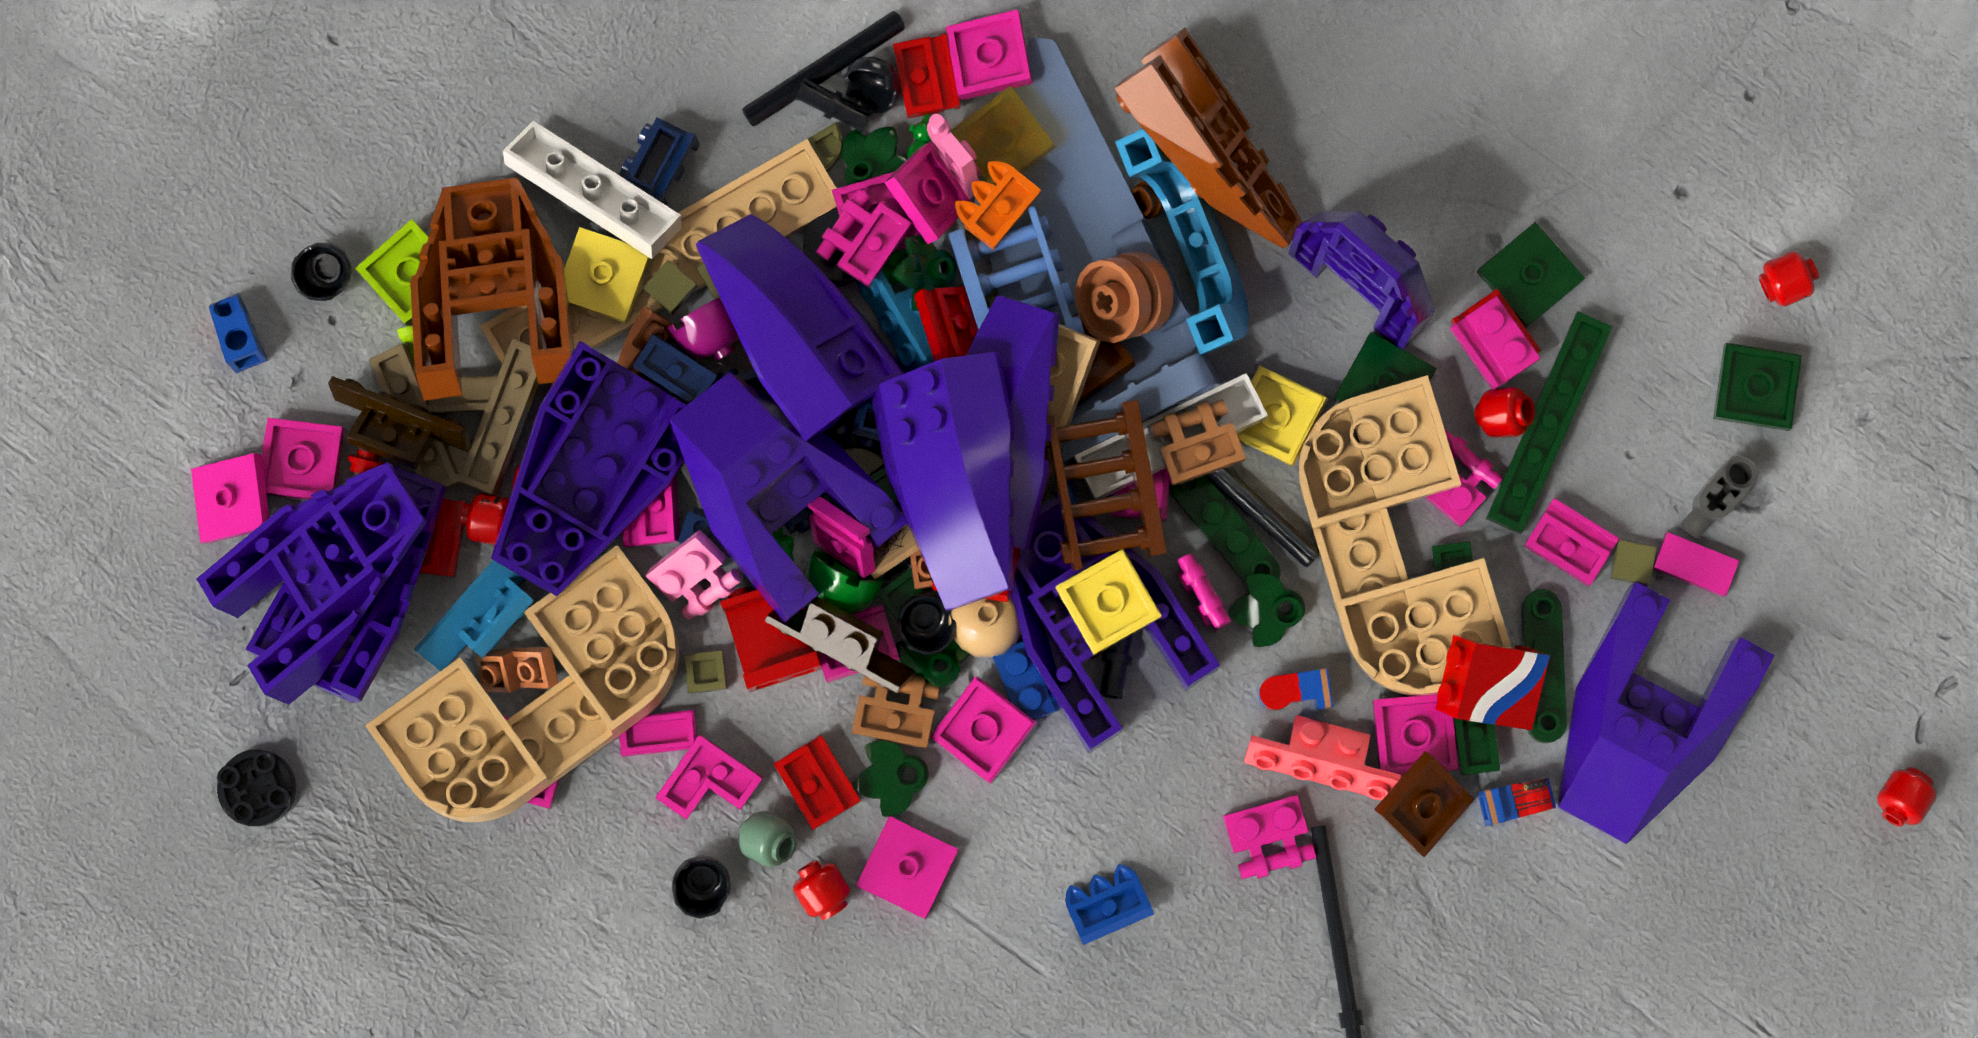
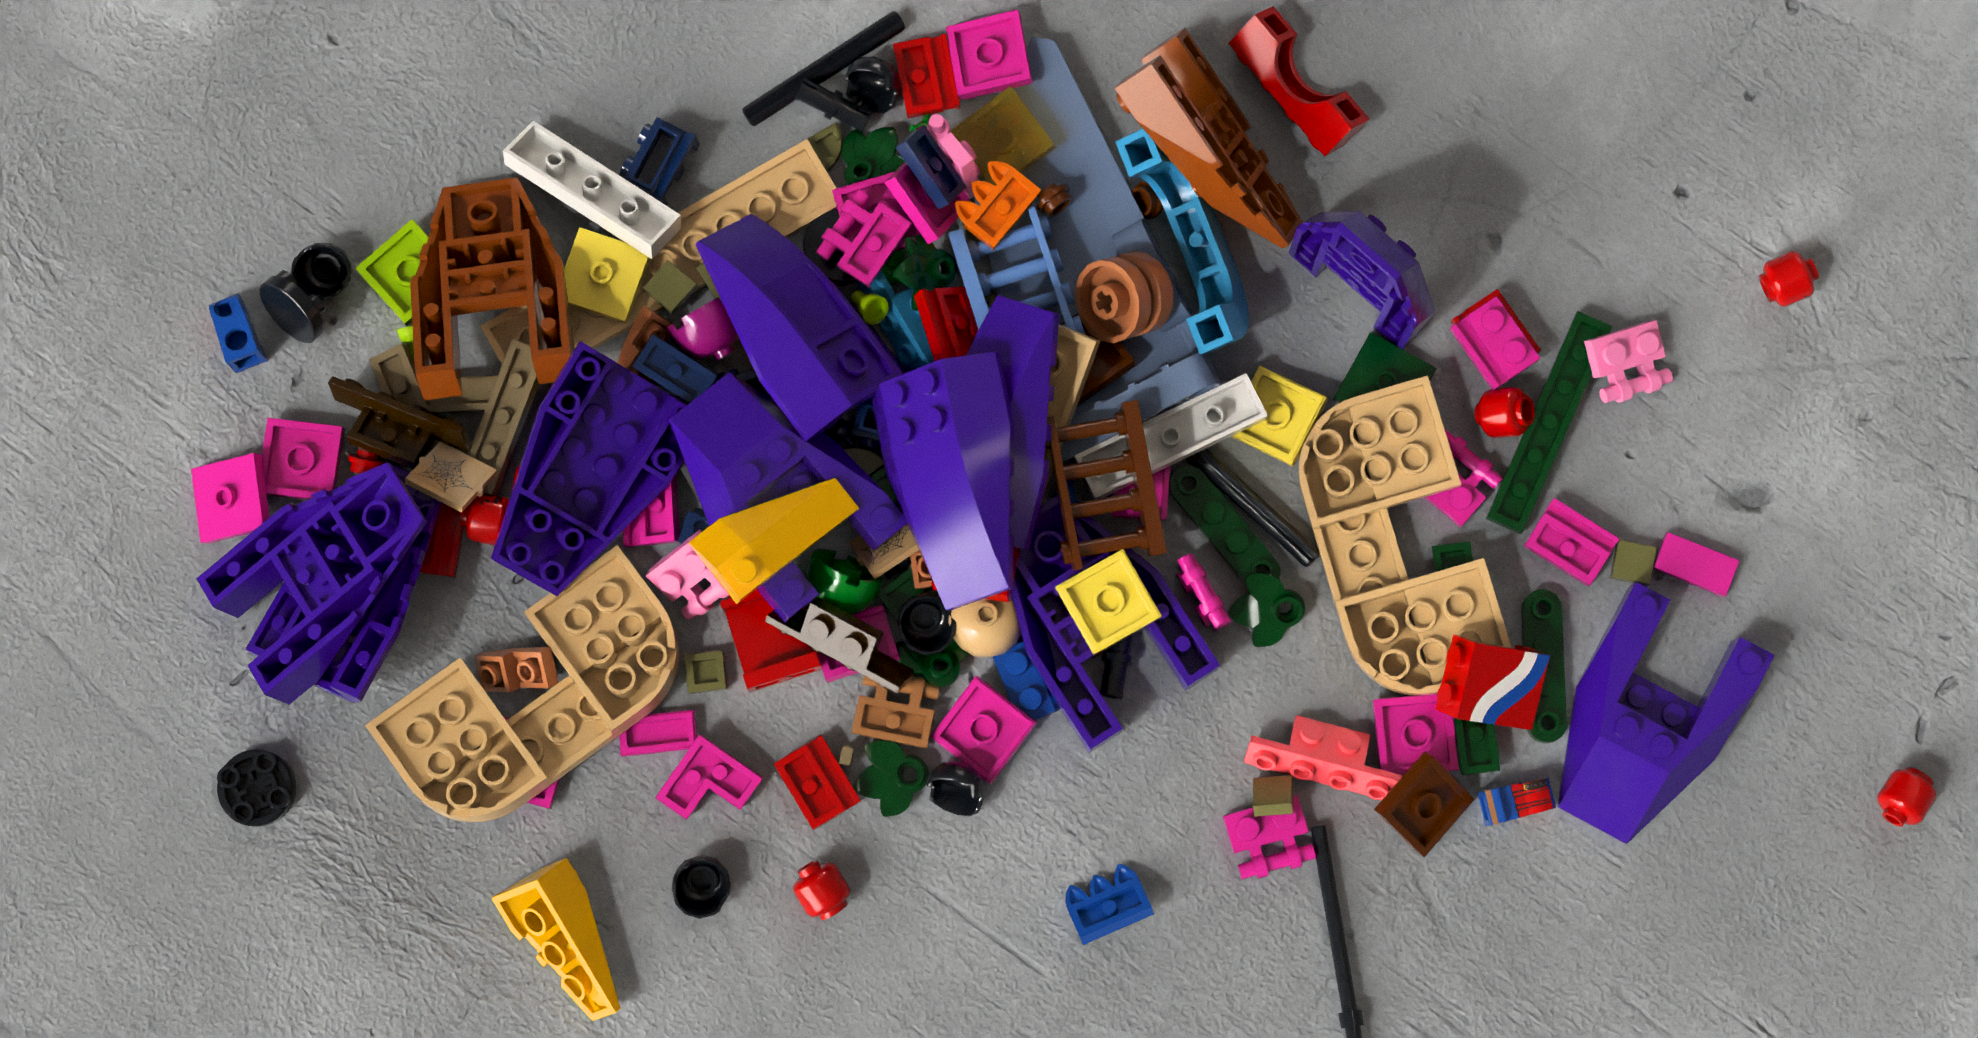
dark azure bracket [414,560,534,671] -> none
sand green head [739,811,797,868] -> none
dark pink plate [807,496,876,578] -> none
dark pink plate [856,816,959,920] -> none
medium nougat plate [1150,399,1246,486] -> none
leg [1258,668,1333,711] -> none
dark green plate [1477,222,1585,328] -> none
dark grey piece [1681,456,1759,539] -> none
dark green plate [1713,343,1802,431] -> none
none -> black tile [259,270,326,343]
none -> tan piece [405,441,497,513]
none -> yellow wedge [491,858,621,1021]
none -> yellow wedge [688,478,859,604]
none -> dark tan piece [839,746,854,767]
none -> lime piece [851,290,889,325]
none -> dark blue plate [896,125,967,209]
none -> black hair [927,761,986,816]
none -> reddish brown plate [1037,183,1073,217]
none -> red arch [1228,6,1370,157]
none -> olive tile [1253,775,1294,817]
none -> bright pink plate [1584,320,1673,403]

